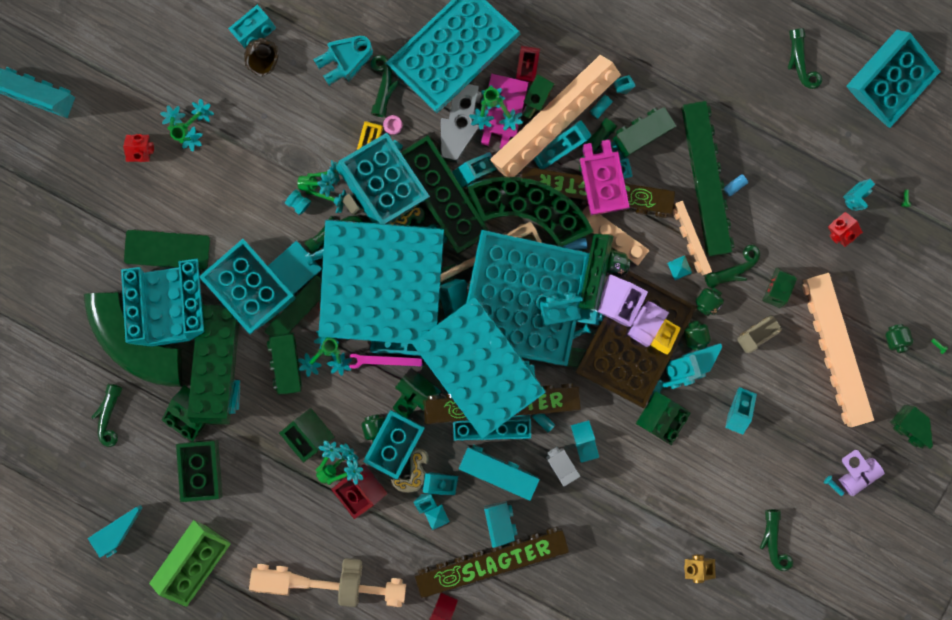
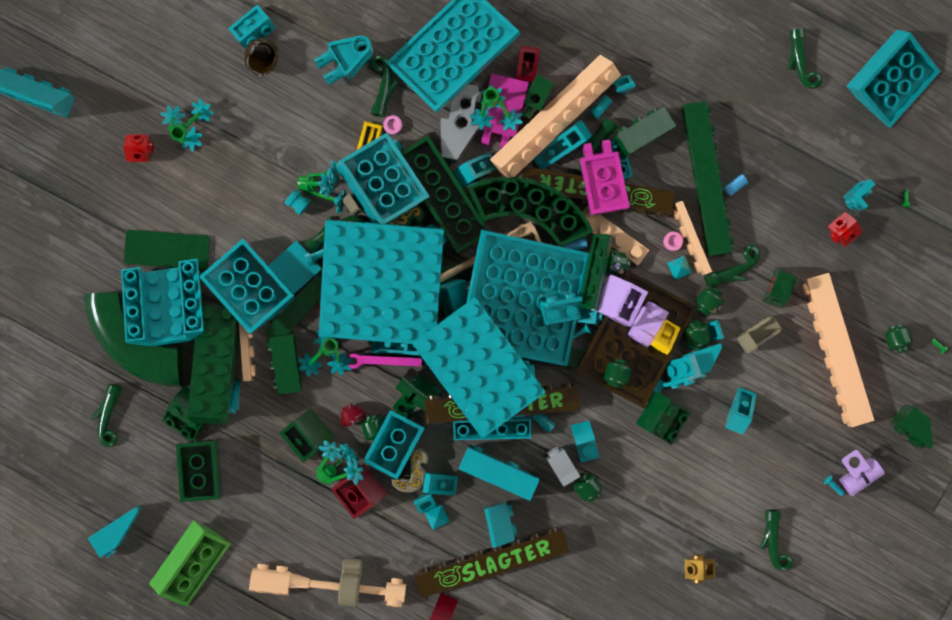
none -> light nougat plate [239,323,256,381]
none -> dark red cone [340,403,365,427]
none -> dark green head [573,473,602,502]
none -> dark green head [604,359,631,389]
none -> bright pink tile [663,232,683,251]
none -> teal slope [706,320,724,342]

